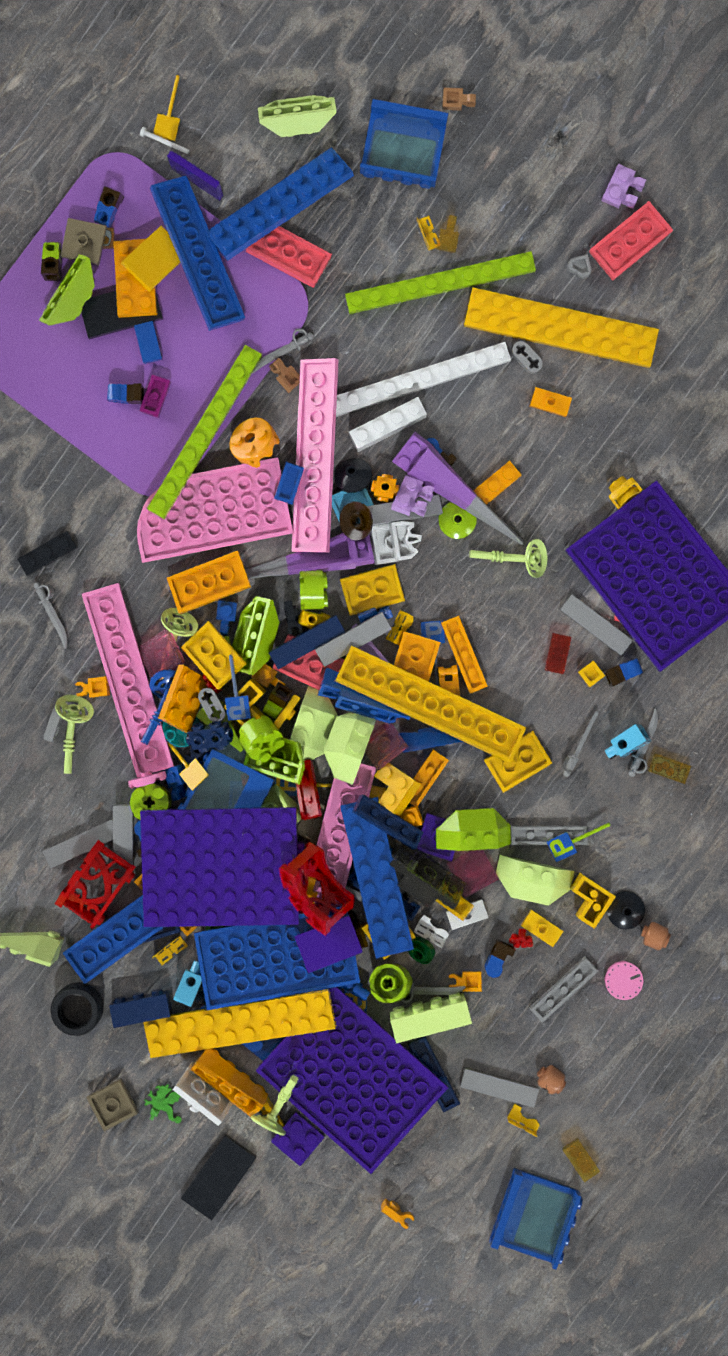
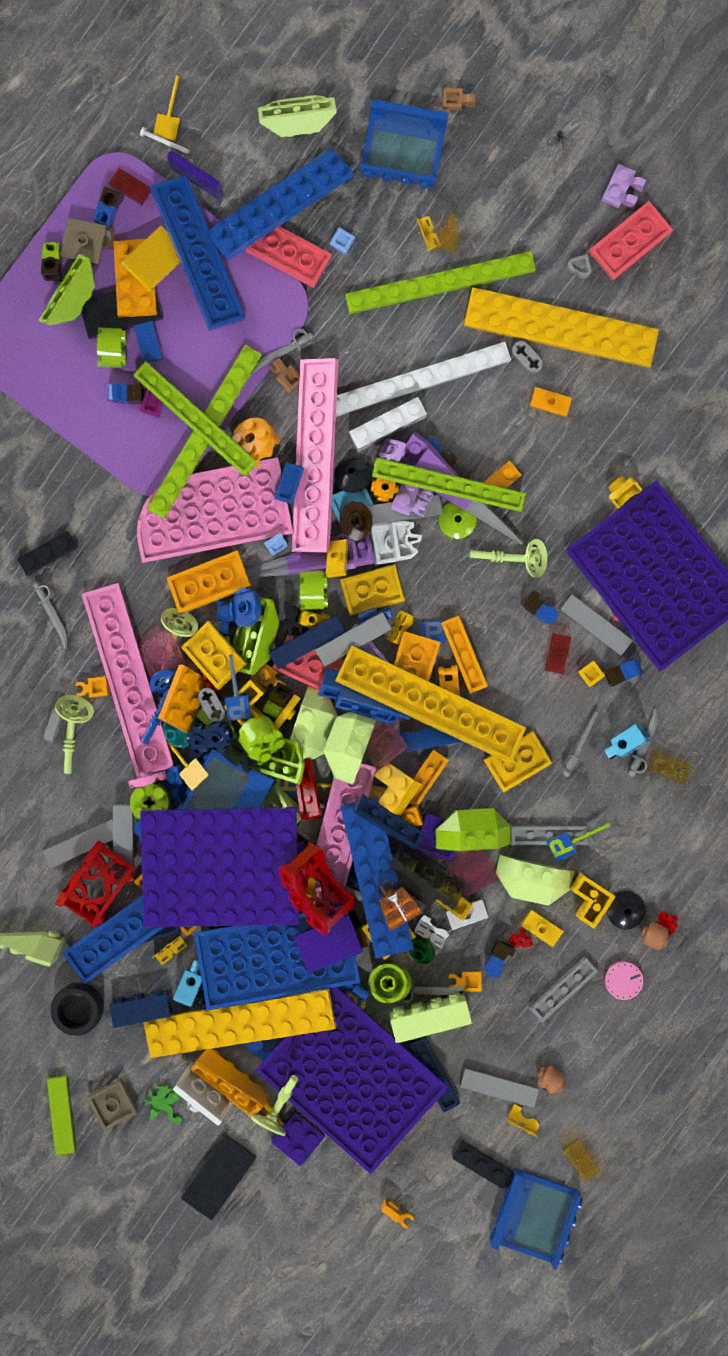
none -> lime tile [47,1075,76,1155]
none -> lime brick [97,327,126,368]
none -> clear red plate [109,168,151,206]
none -> lime tile [133,361,259,478]
none -> black plate [221,739,258,773]
none -> blue plate [229,588,262,627]
none -> light blue tile [264,533,288,556]
none -> yellow plate [326,539,348,578]
none -> light blue tile [329,227,355,255]
none -> lime tile [372,457,526,512]
none -> lavender plate [379,438,407,462]
none -> torso [379,880,423,931]
none -> black plate [452,1141,512,1188]
none -> leg [522,590,558,624]
none -> red plant [657,911,678,935]

